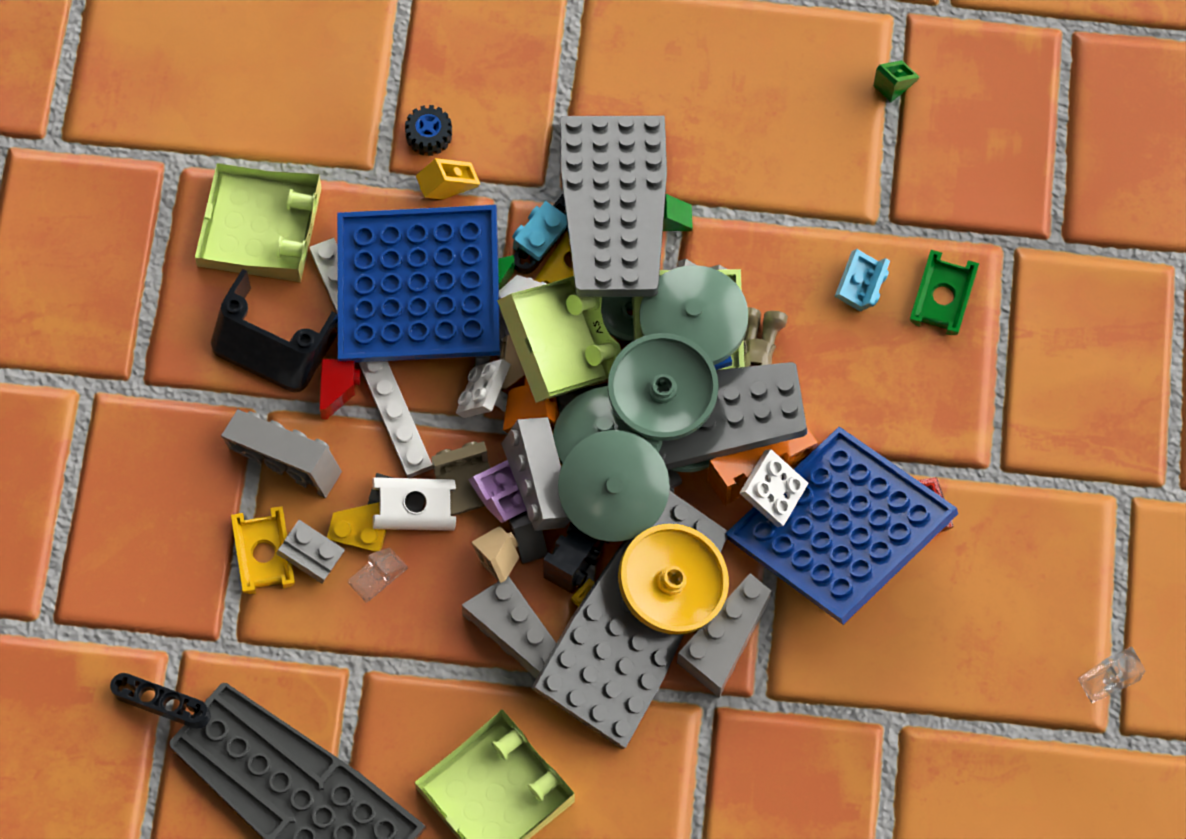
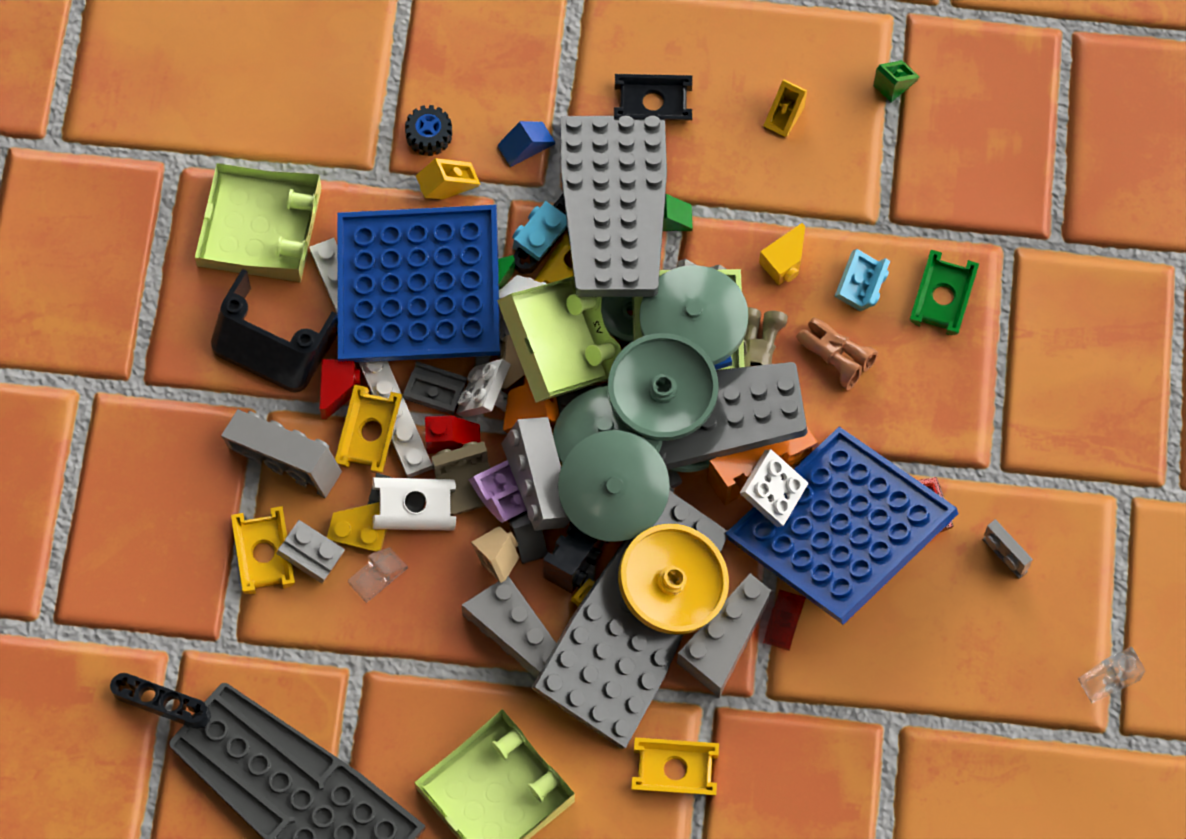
none -> yellow piece [335,385,403,473]
none -> dark grey plate [403,361,467,415]
none -> red slope [425,415,481,454]
none -> blue slope [497,121,555,167]
none -> black piece [614,74,693,121]
none -> yellow piece [631,737,719,796]
none -> yellow slope [759,223,805,286]
none -> yellow slope [763,79,807,137]
none -> clear red slope [763,589,806,651]
none -> nougat piece [796,318,878,390]
none -> light grey plate [983,519,1033,579]

